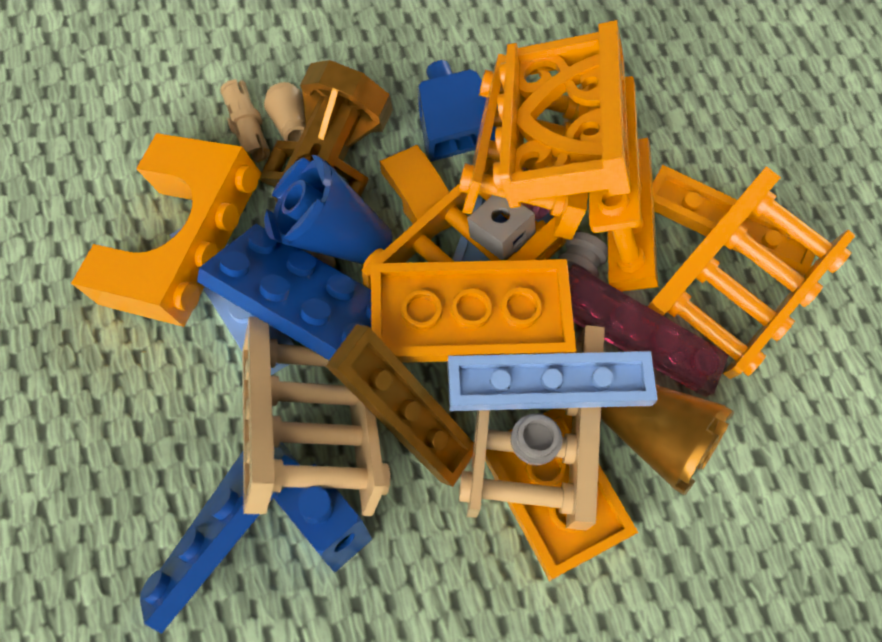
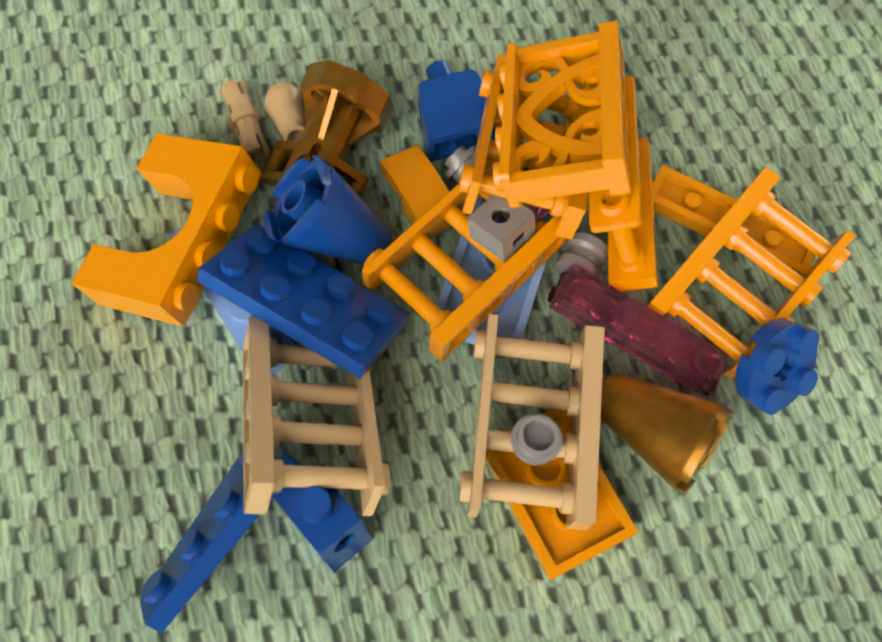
pearl gold plate [325,324,474,487] -> none
light orange plate [371,259,576,363] -> none
light blue plate [447,351,657,411] -> none
none -> light grey plate [445,145,476,184]
none -> blue plate [736,318,819,415]

